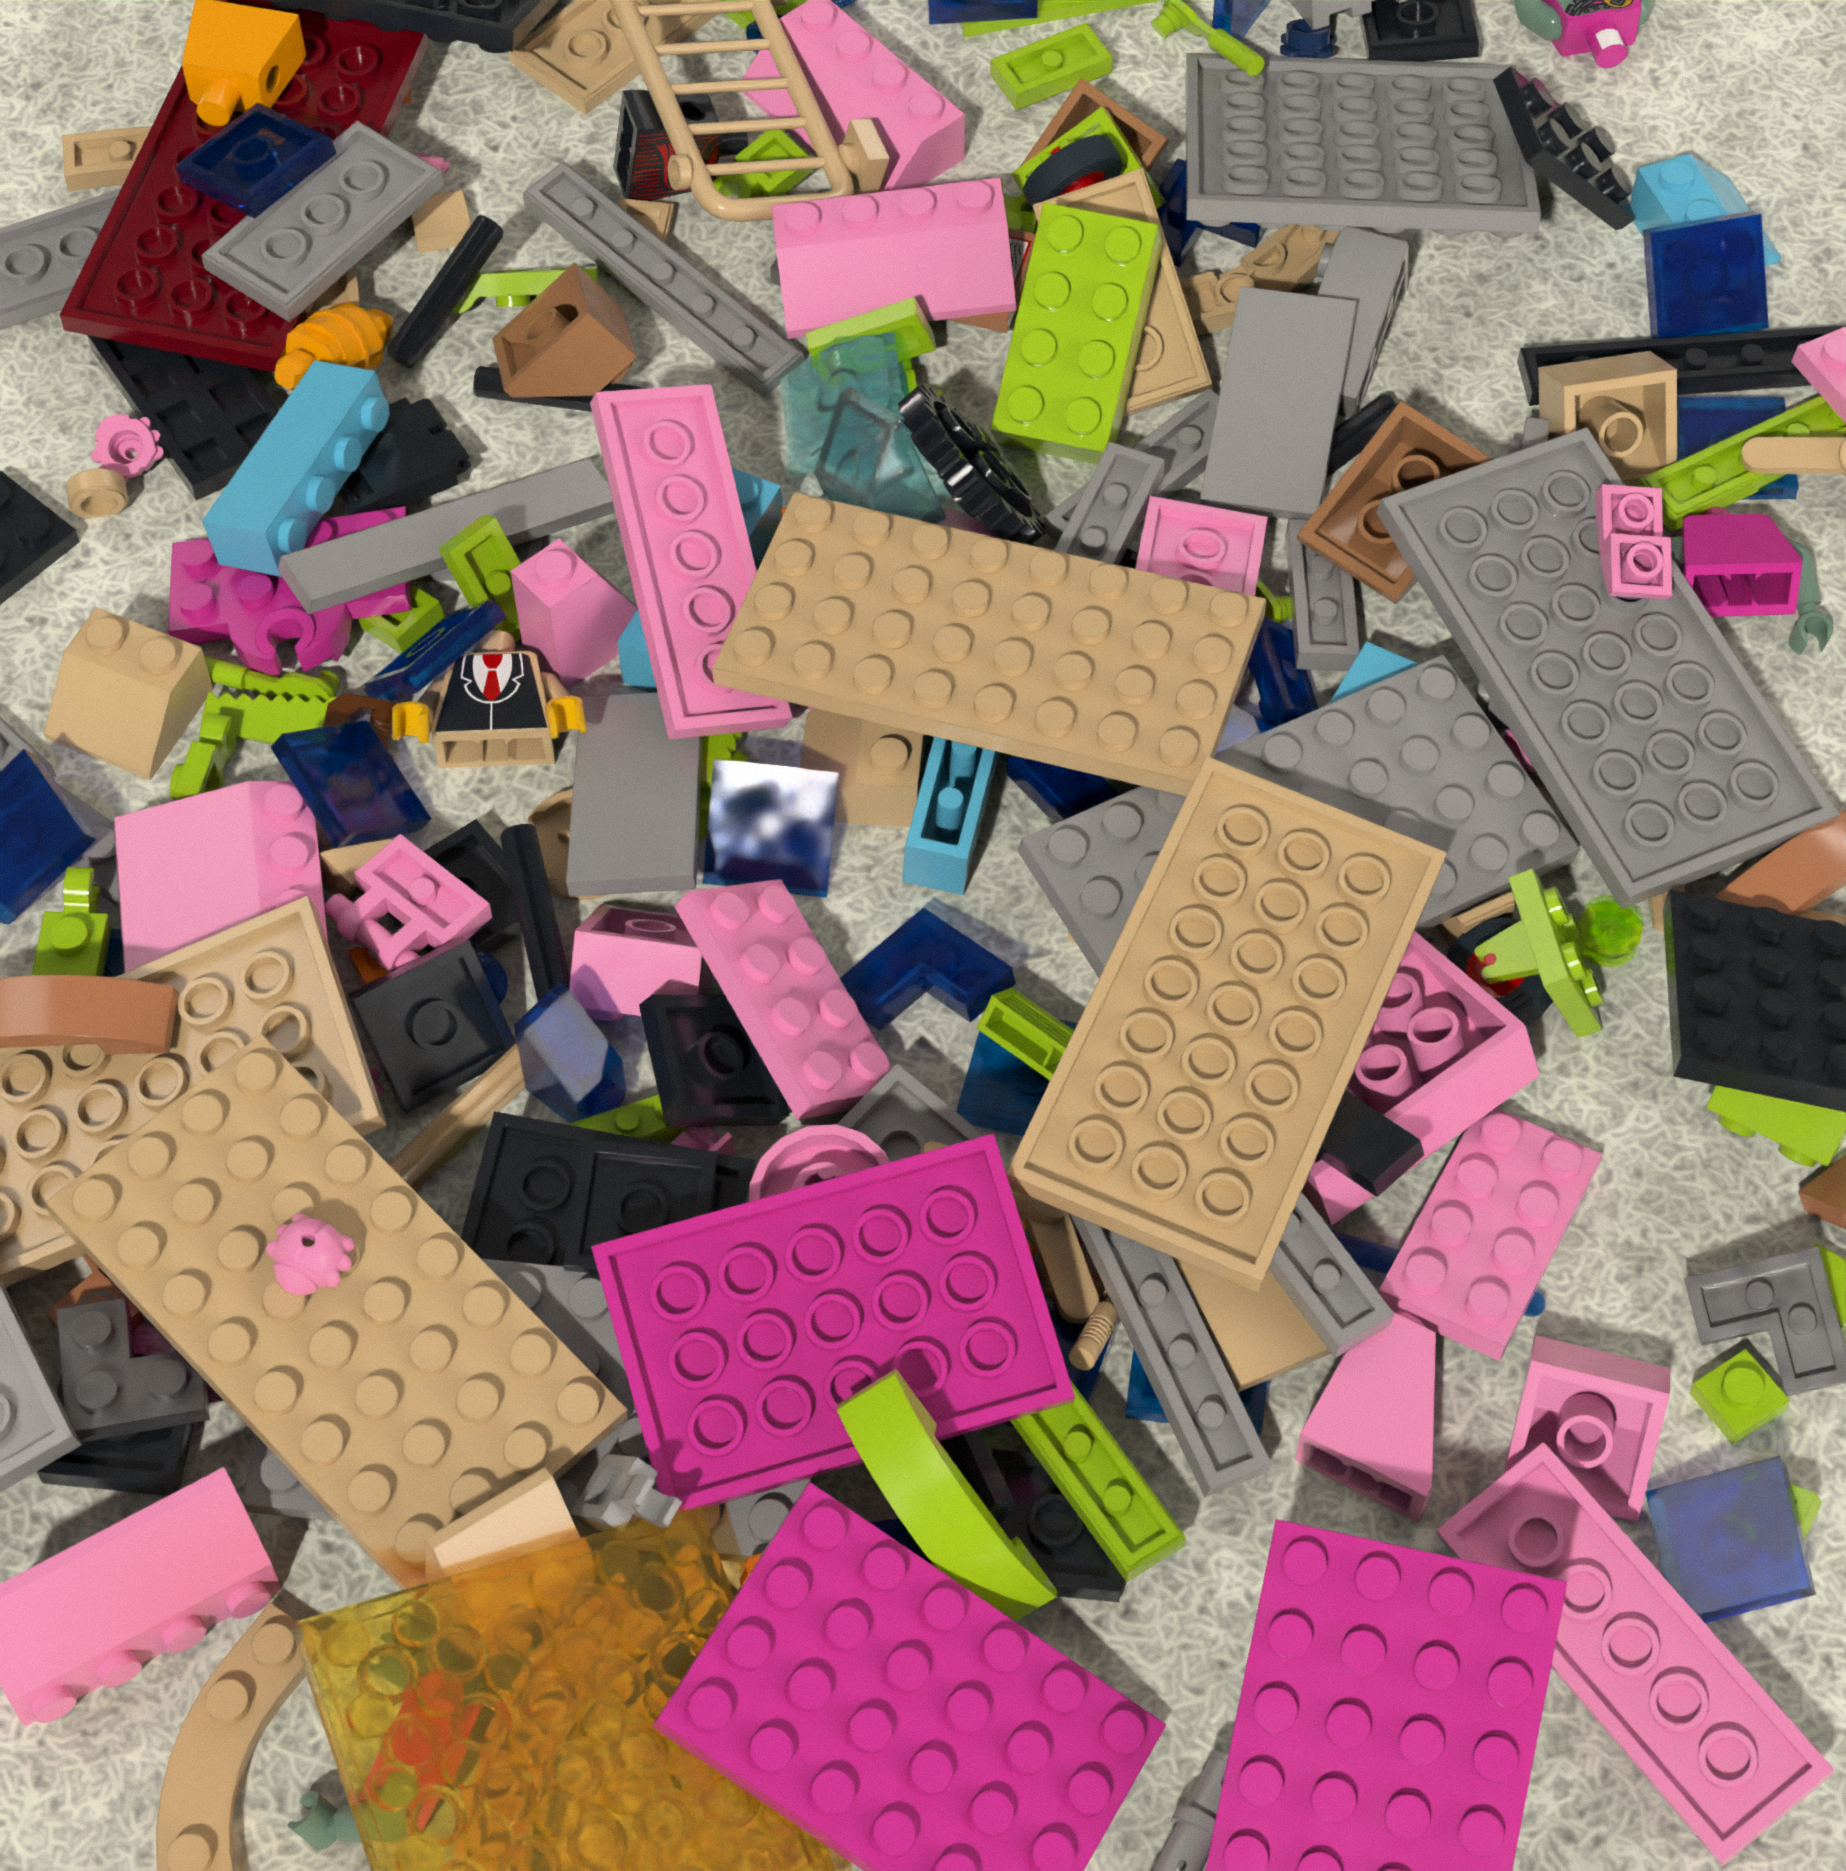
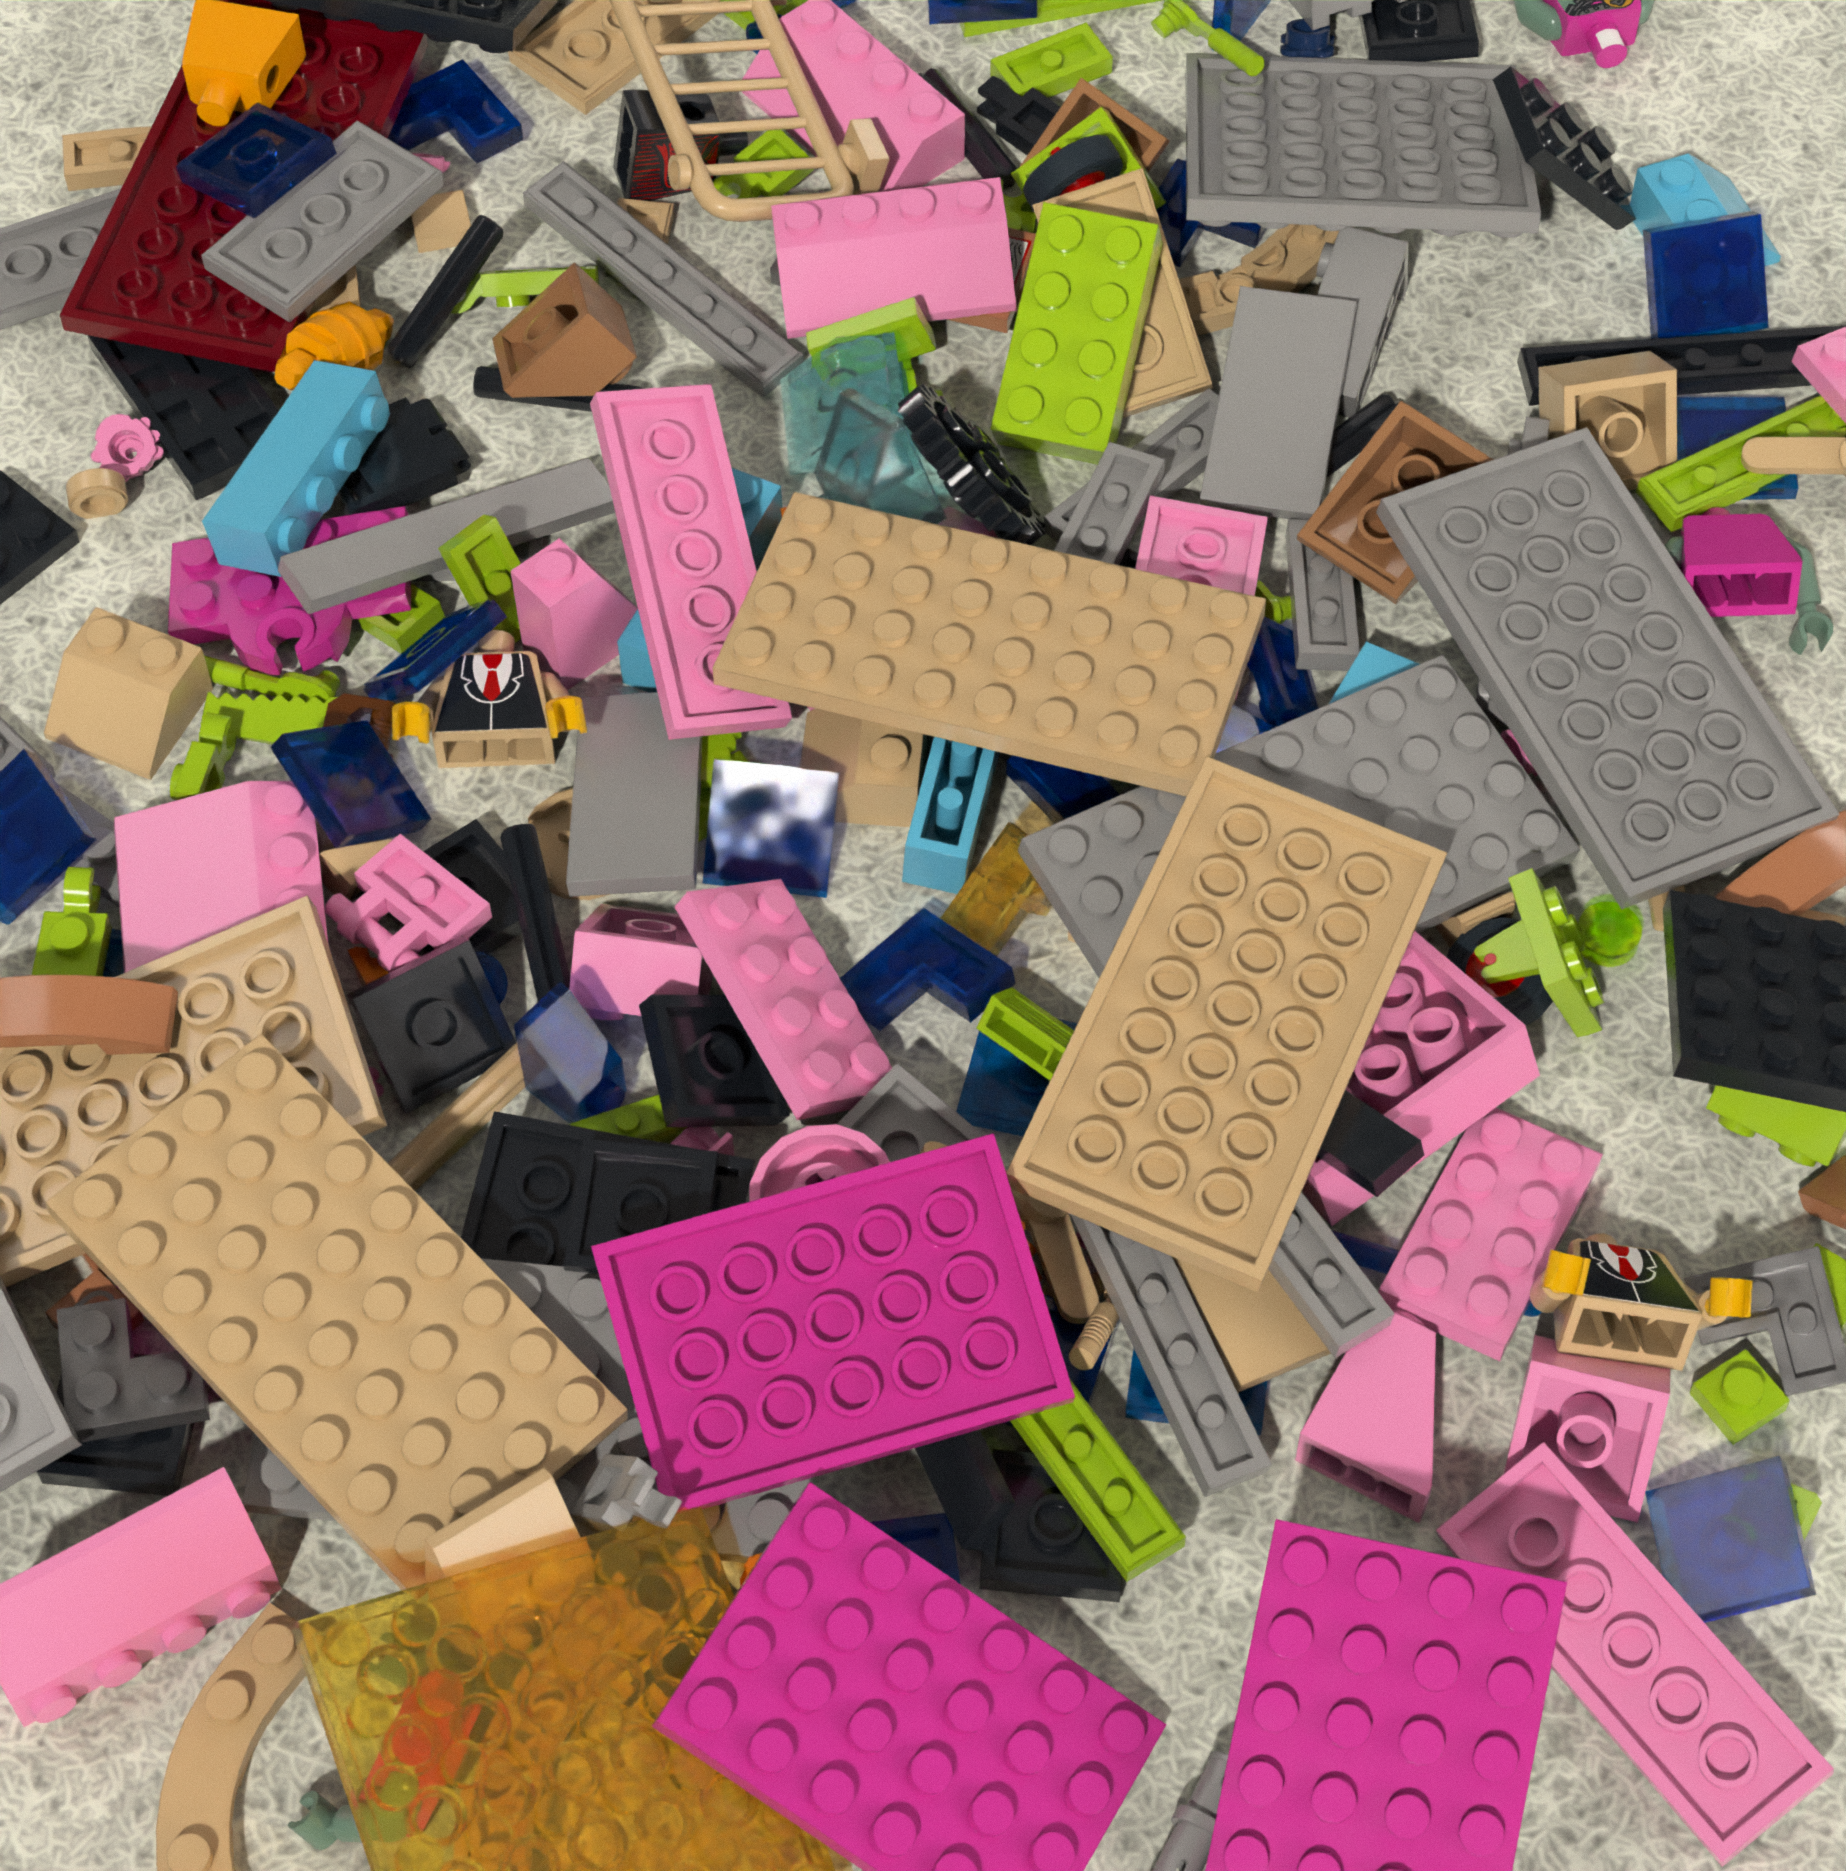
bright pink animal [266,1213,355,1295] -> none
lime slope [836,1369,1058,1622] -> none
bright pink slope [1595,484,1672,600] -> none
none -> clear blue plate [387,59,523,164]
none -> black axle [918,68,1017,190]
none -> clear yellow slope [936,822,1051,964]
none -> black plate [977,76,1060,155]
none -> torso [1530,1233,1753,1371]

